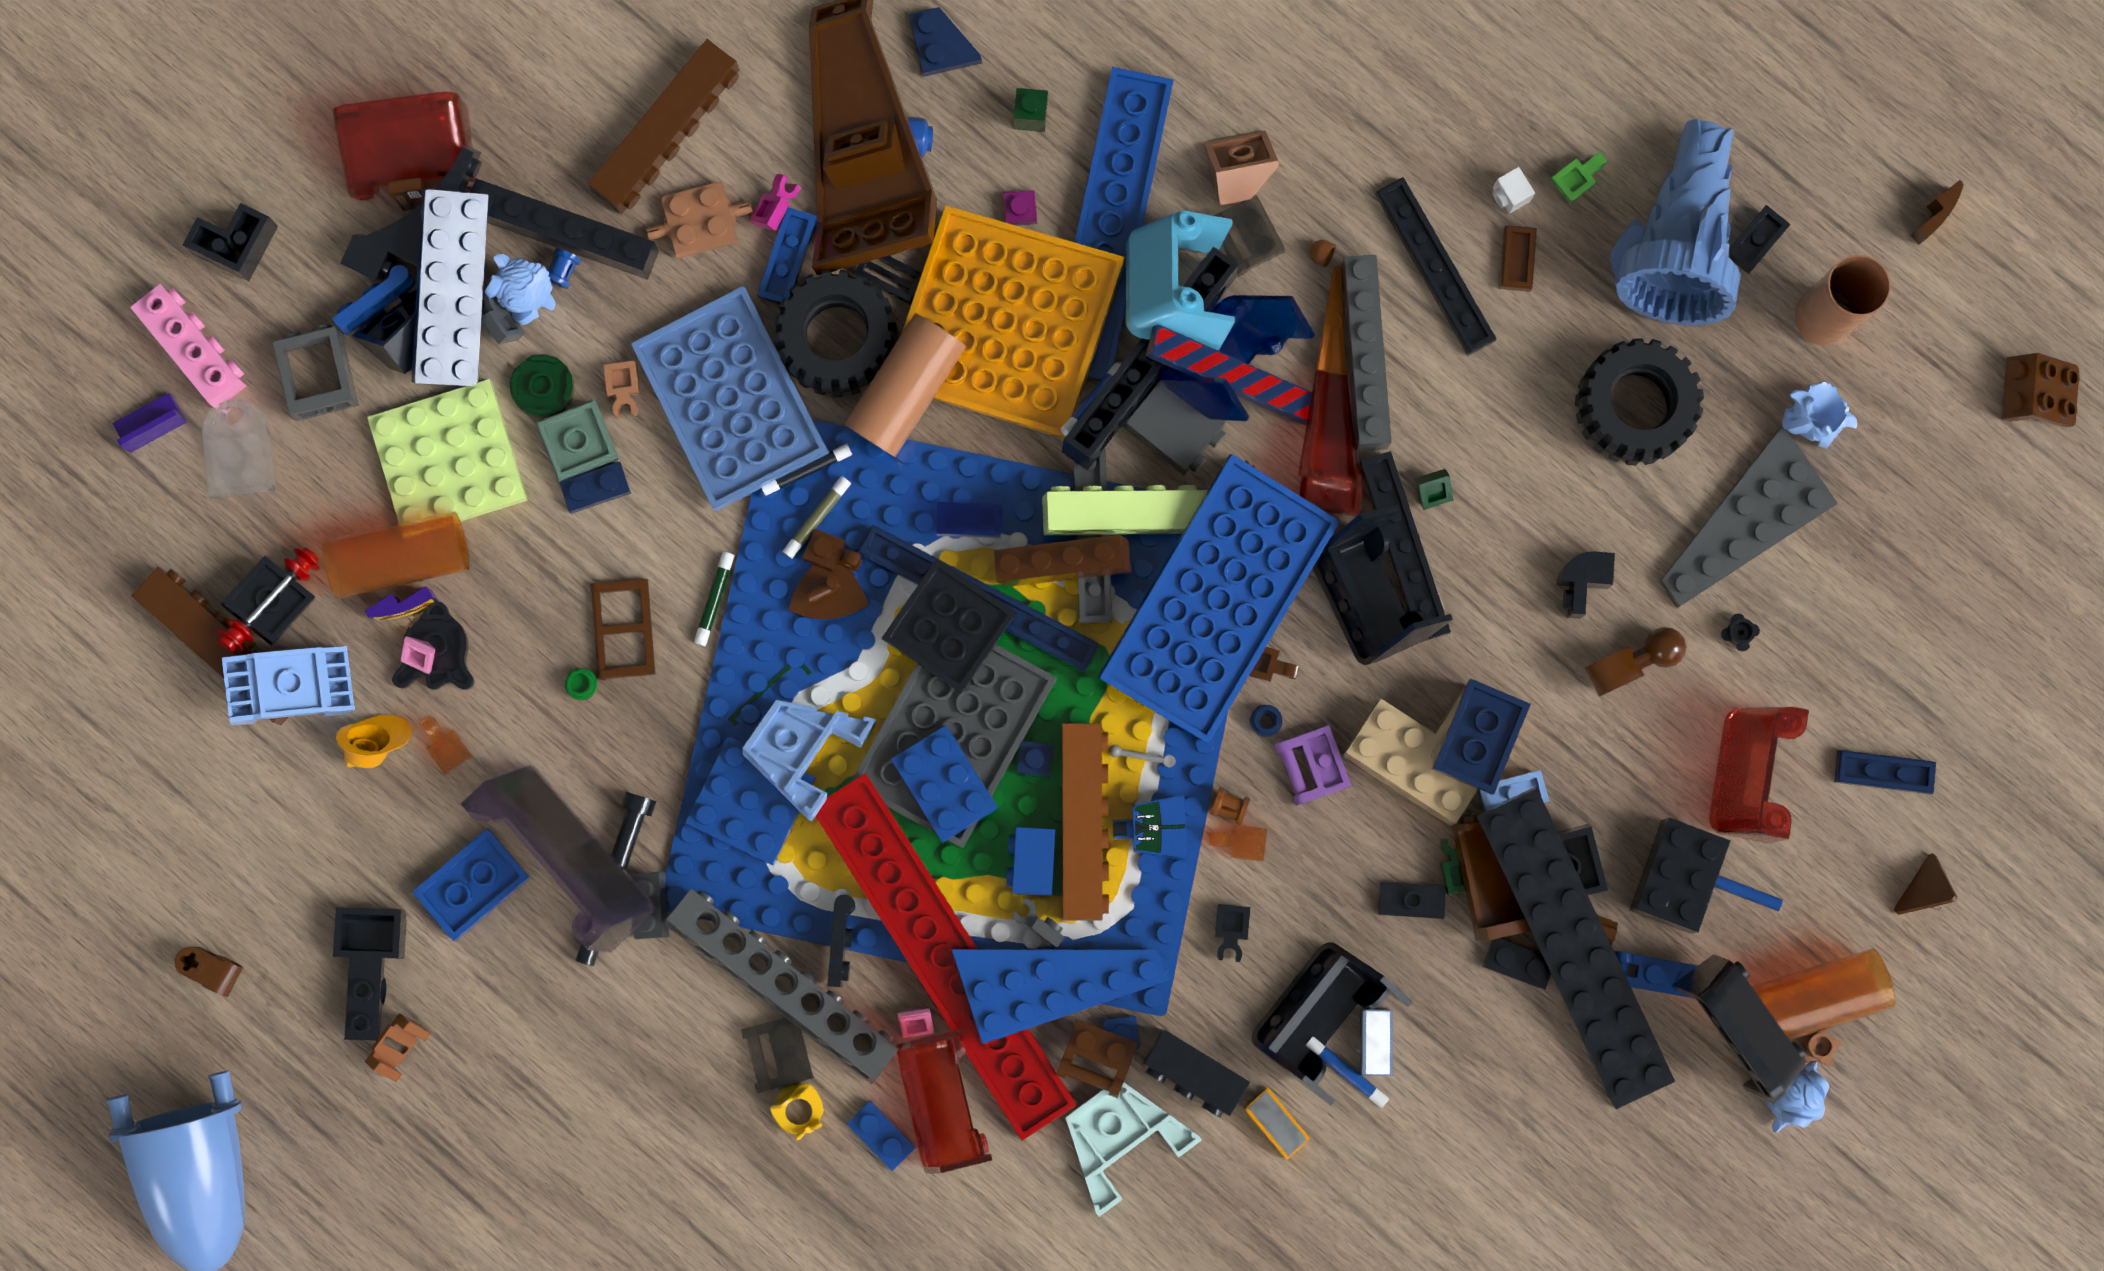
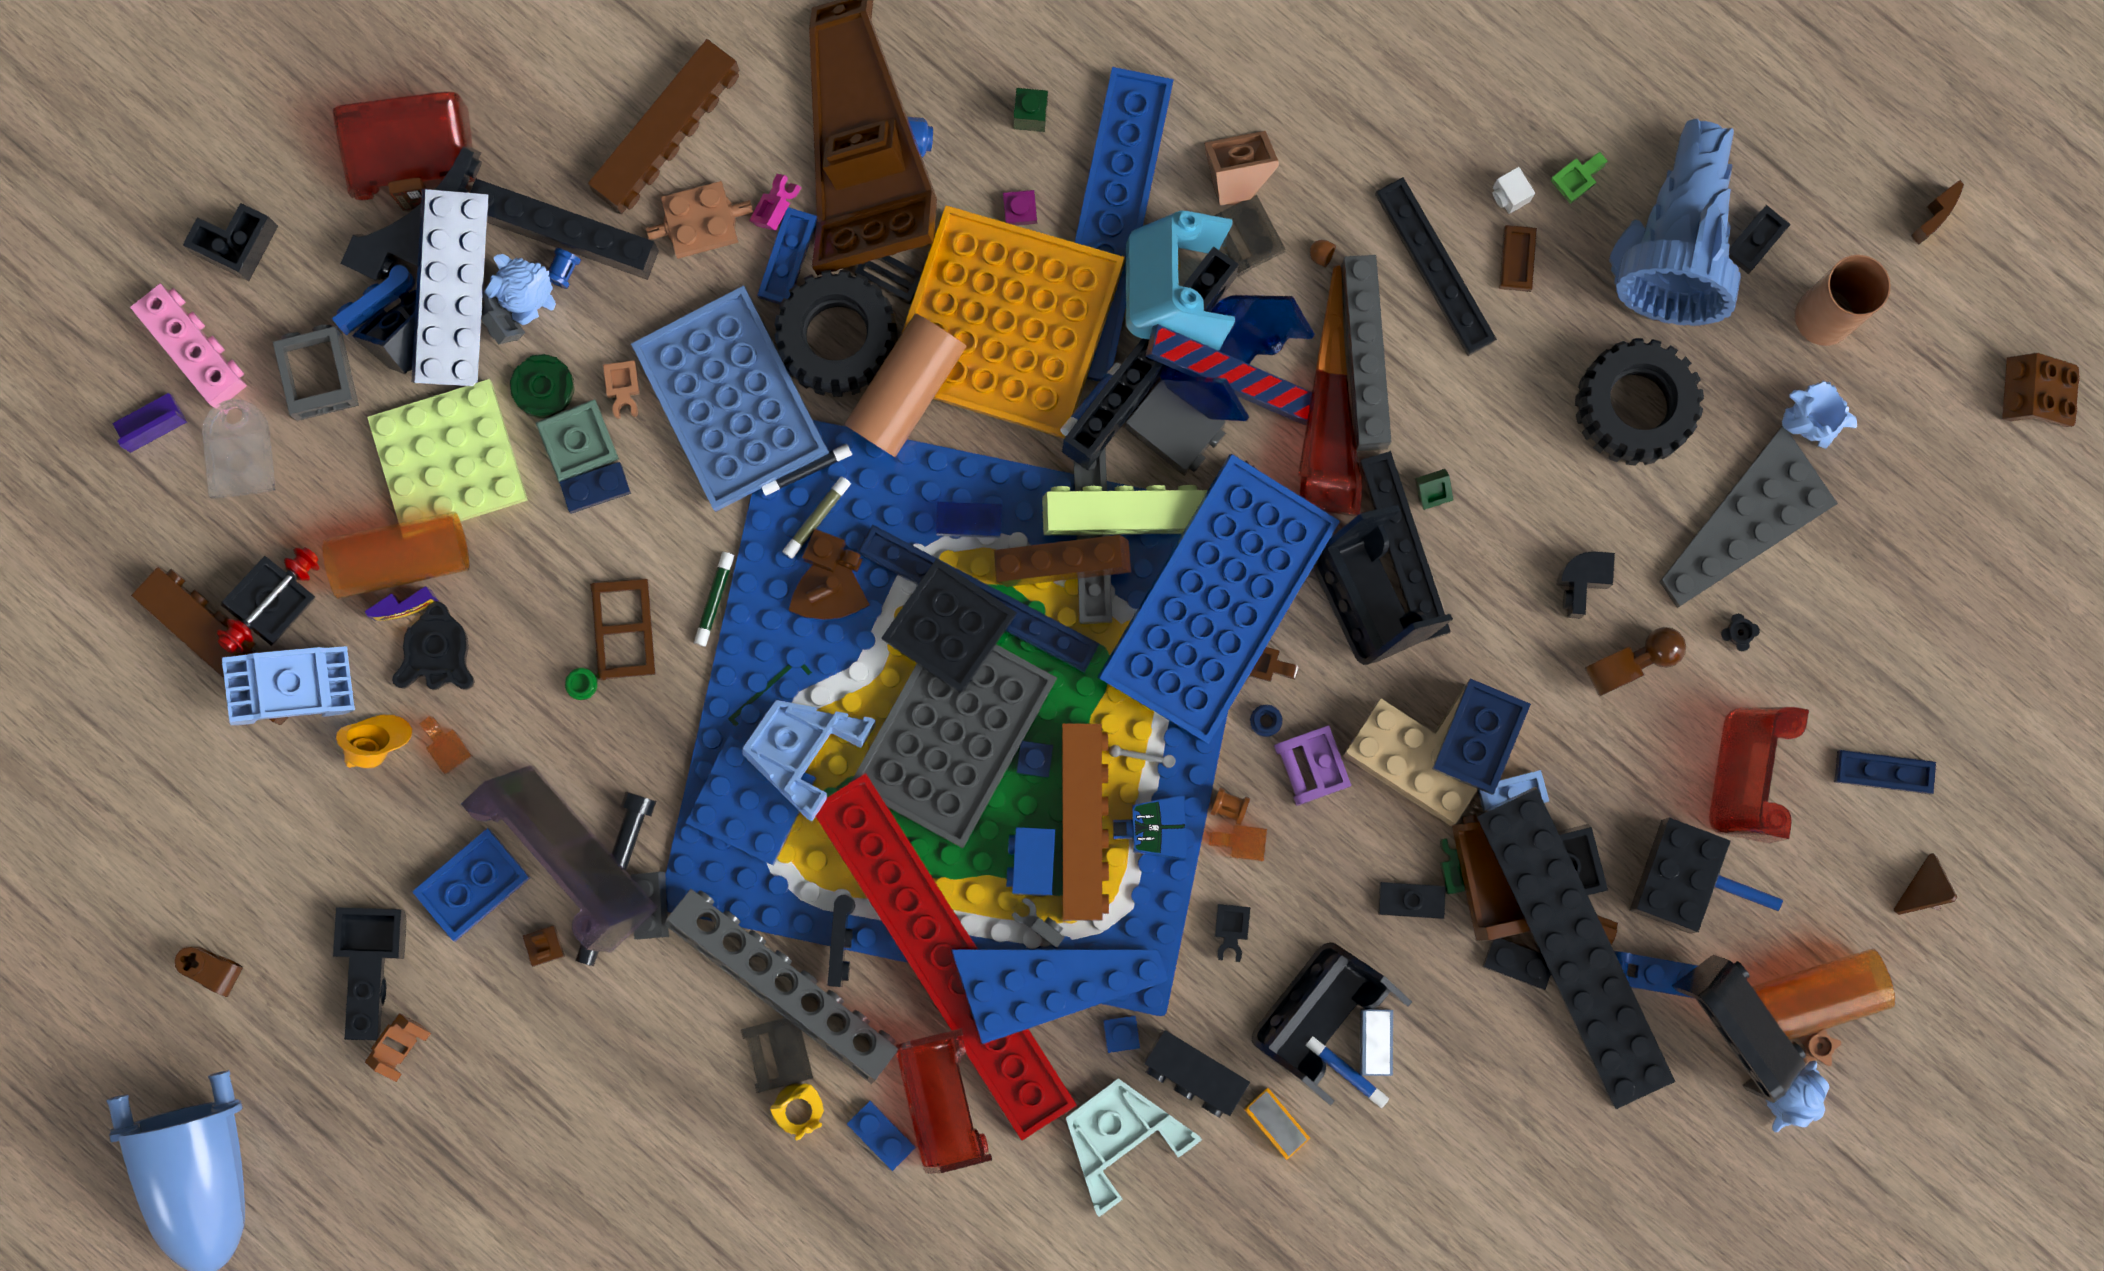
bright pink slope [400,636,435,674] -> none
blue plate [891,725,998,843] -> none
bright pink slope [897,1007,934,1038] -> none
dark blue wing [909,7,982,77] -> none
reddish brown plate [1056,1019,1138,1099] -> none
none -> reddish brown tile [523,925,565,967]

